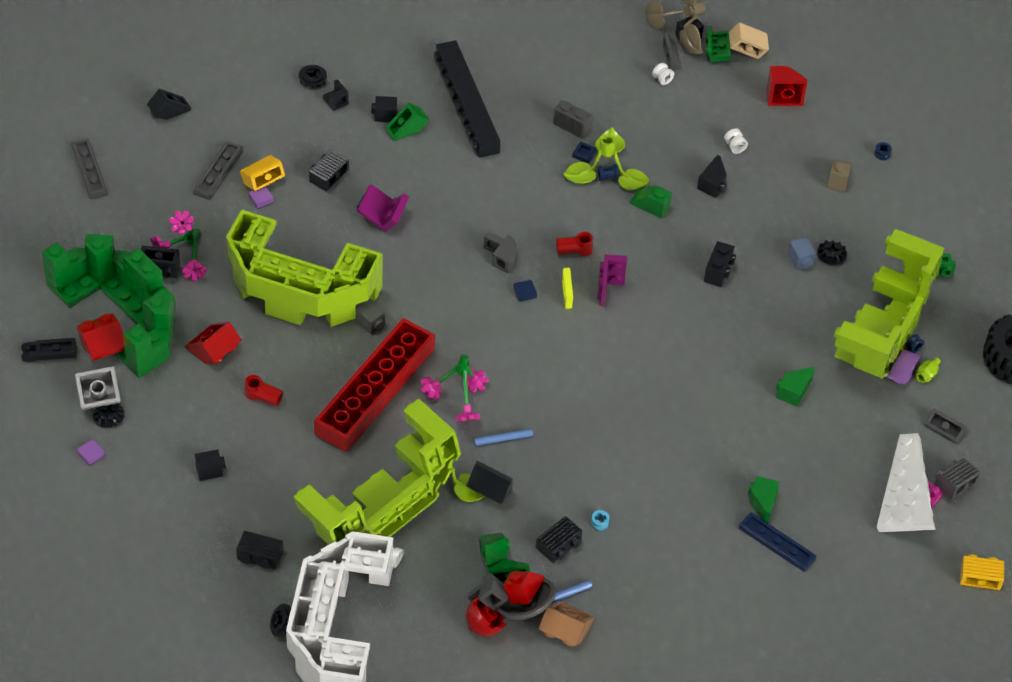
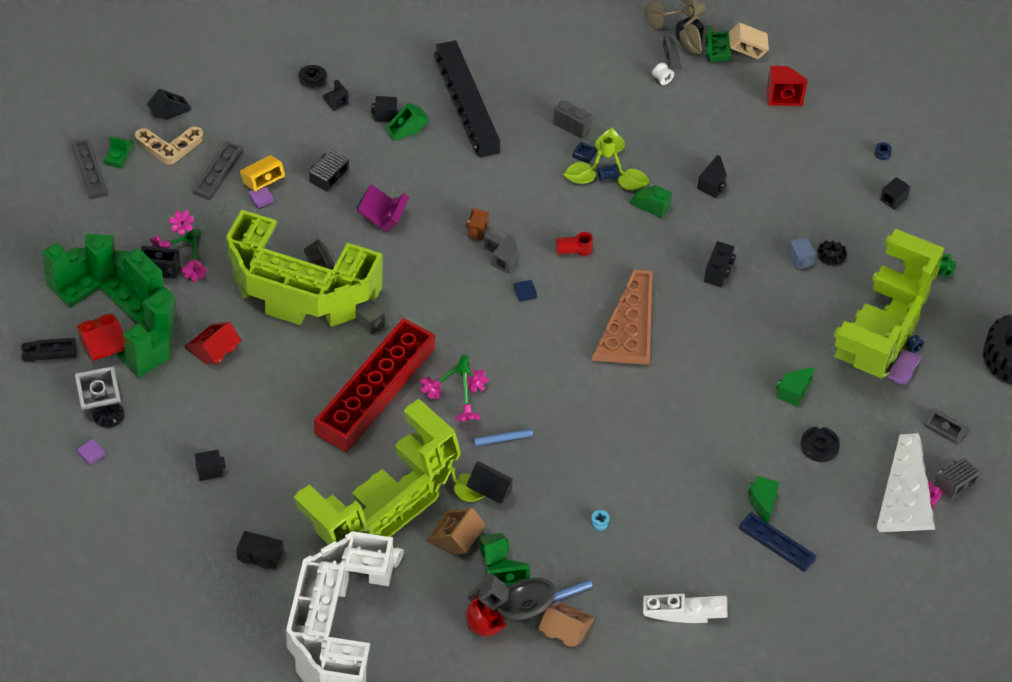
red piece [245,375,284,407] -> none
black gear [270,604,291,637] -> none
red slope [503,571,545,604] -> none
black brick [536,516,582,563] -> none
neon yellow tile [562,268,573,309] -> none
magenta bracket [597,254,627,307] -> none
white wheel [724,129,748,154] -> none
dark tan slope [827,160,852,192] -> none
lime plant [915,357,941,383] -> none
yellow brick [960,554,1005,591] -> none
none -> green slope [104,136,134,169]
none -> tan beam [135,126,203,165]
none -> clear smoke slope [303,239,335,270]
none -> medium nougat slope [426,507,486,555]
none -> dark orange brick [466,208,490,240]
none -> nougat wing [592,270,653,365]
none -> white slope [643,594,727,623]
none -> black tile [800,427,840,462]
none -> black brick [880,177,910,210]

